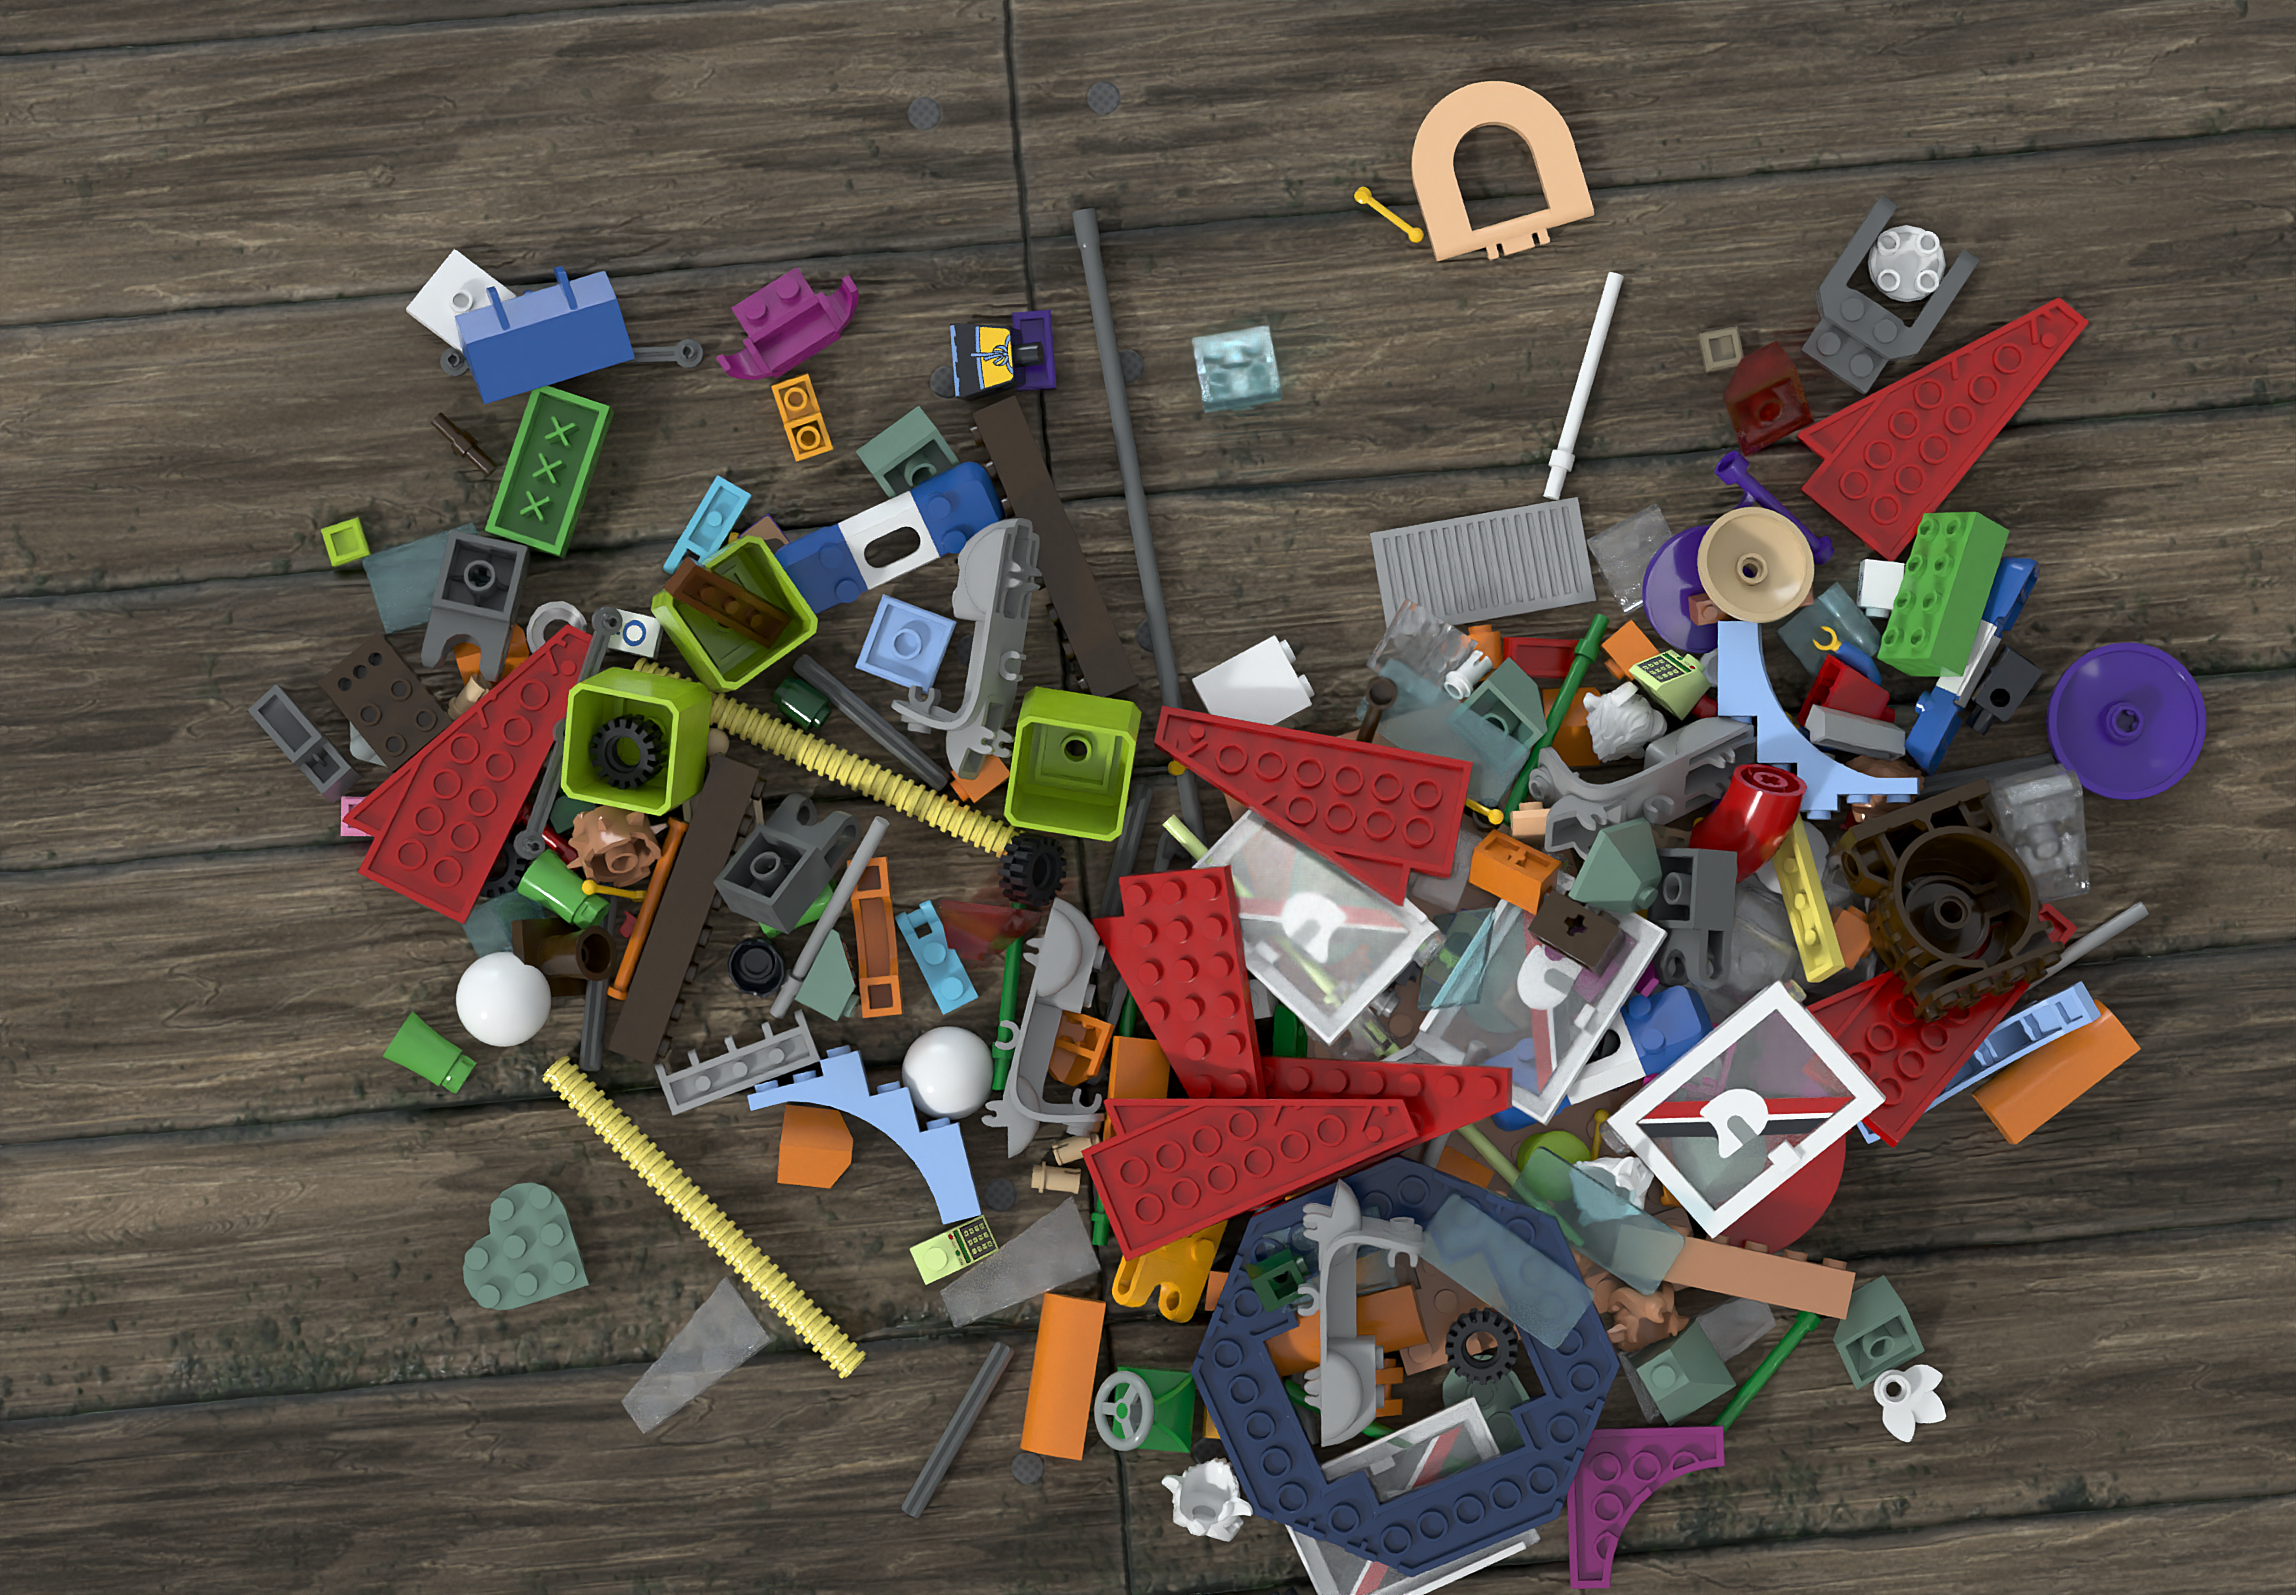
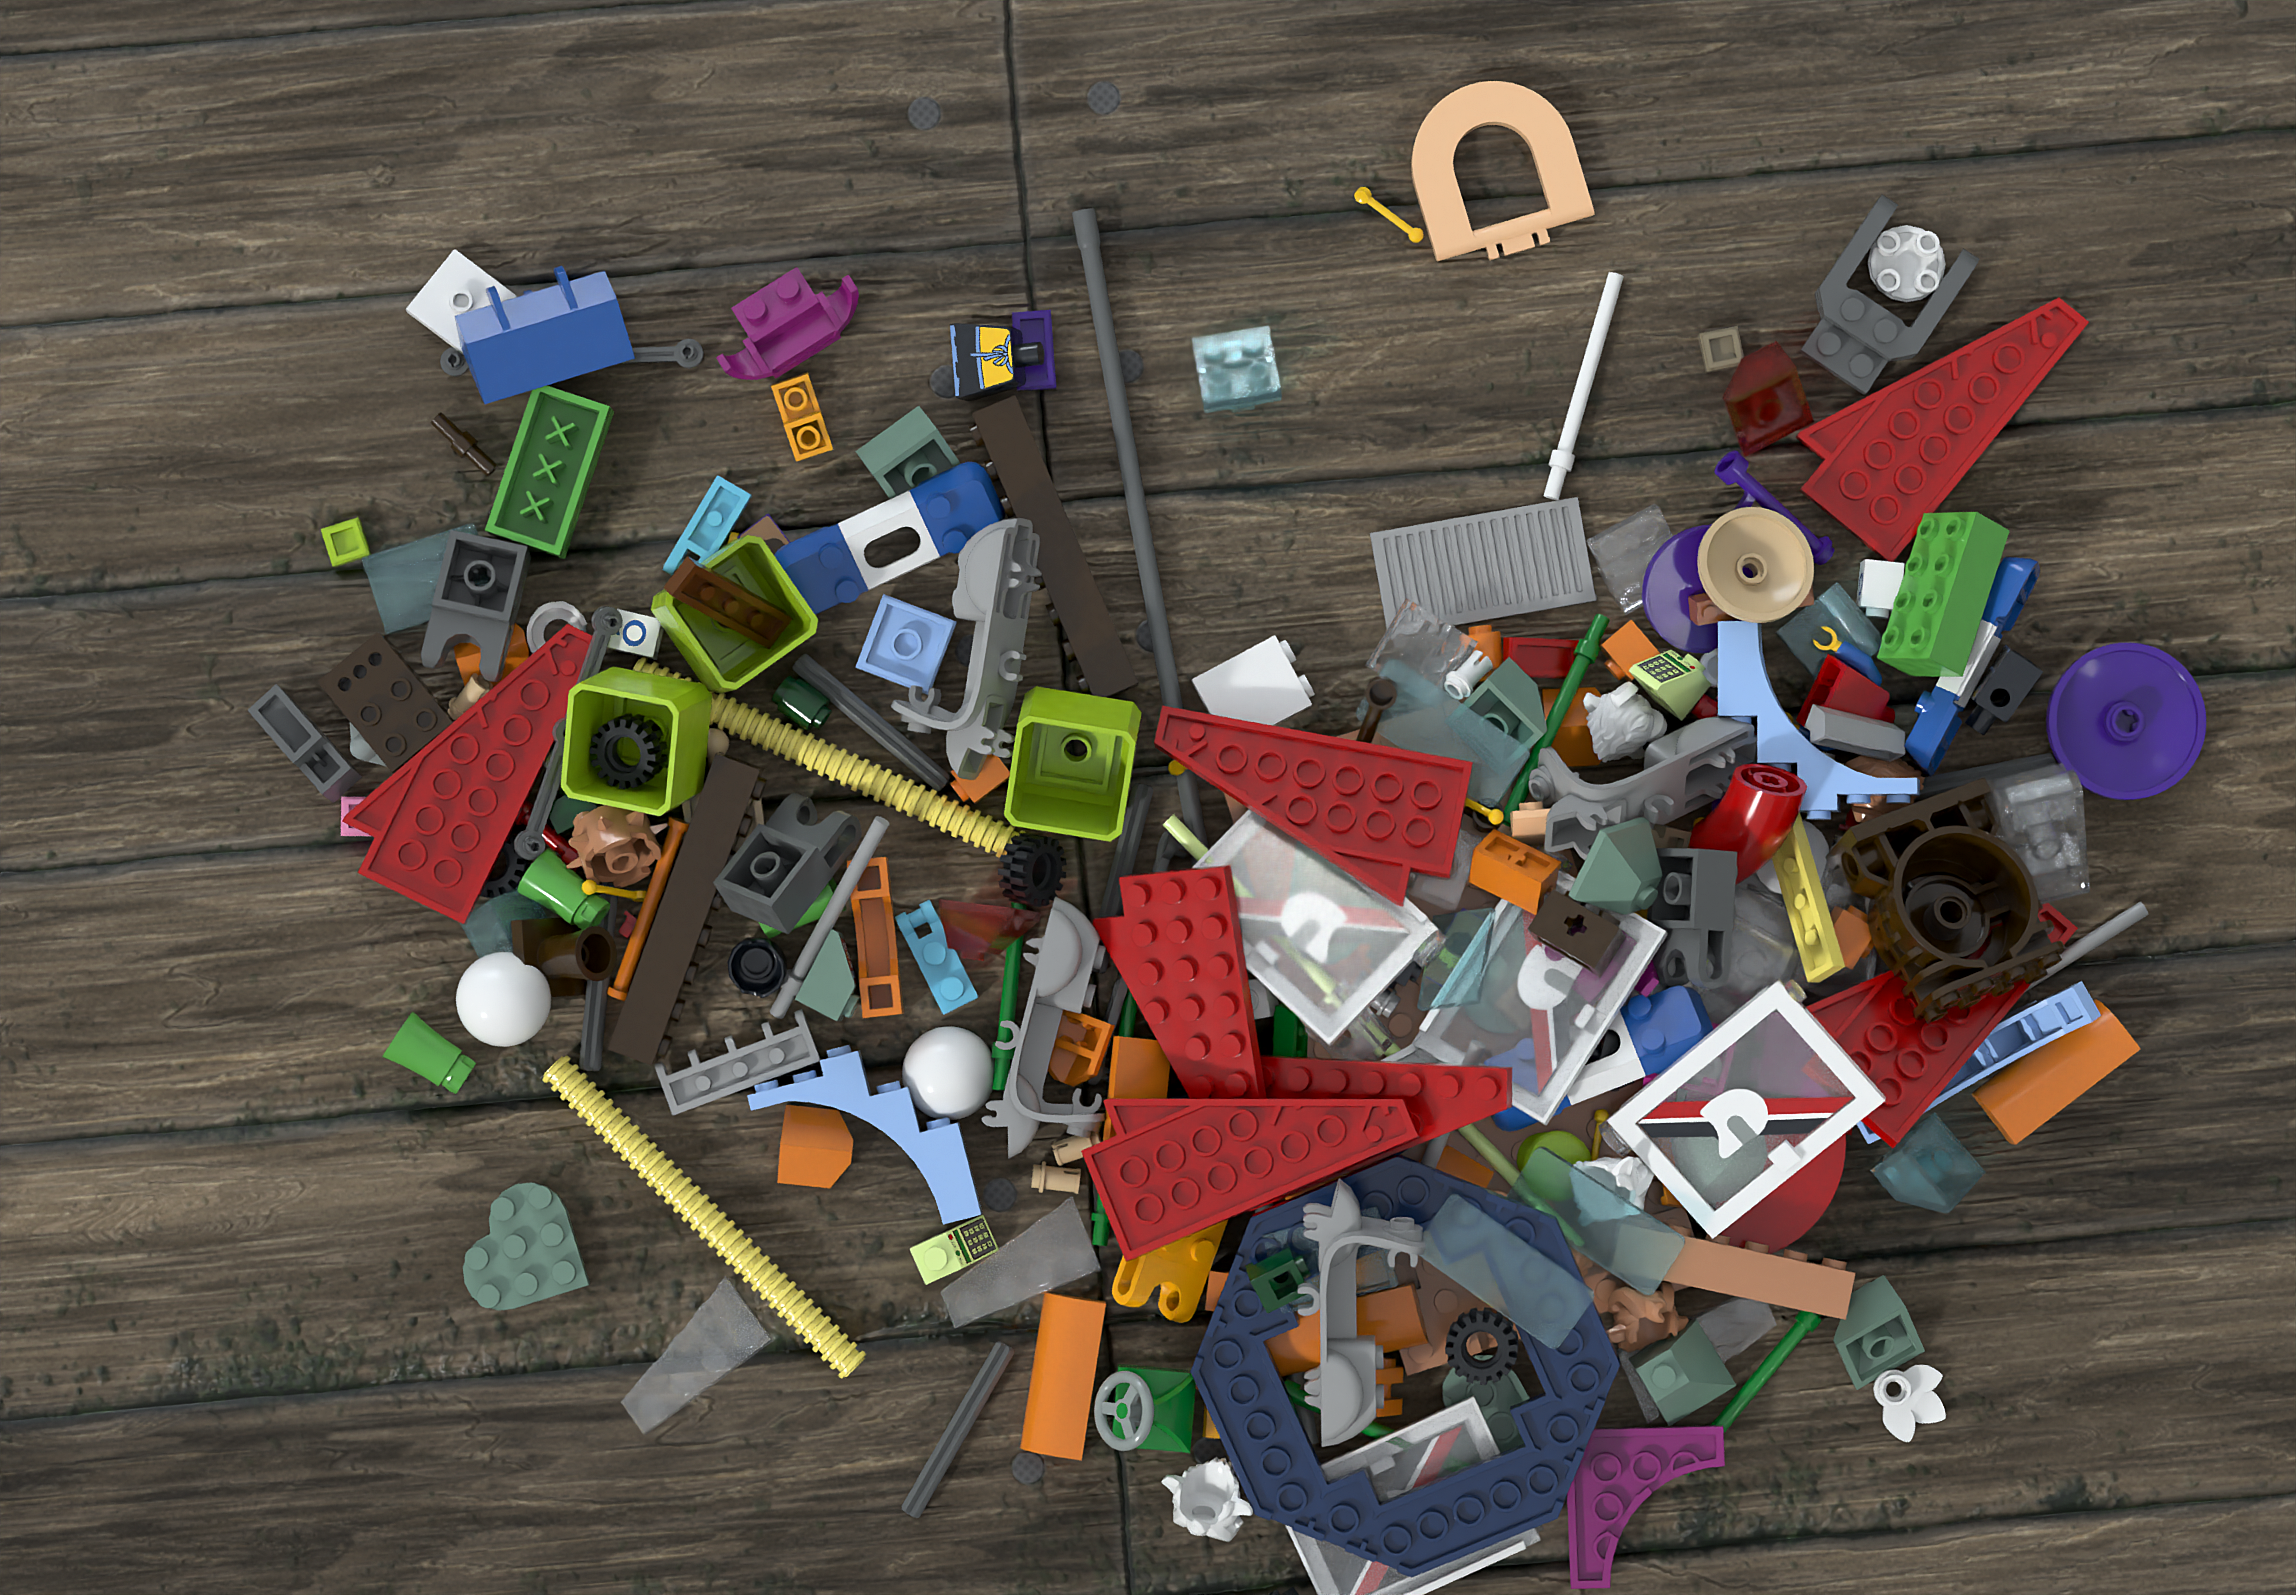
none -> clear light blue slope [1870,1112,1986,1214]

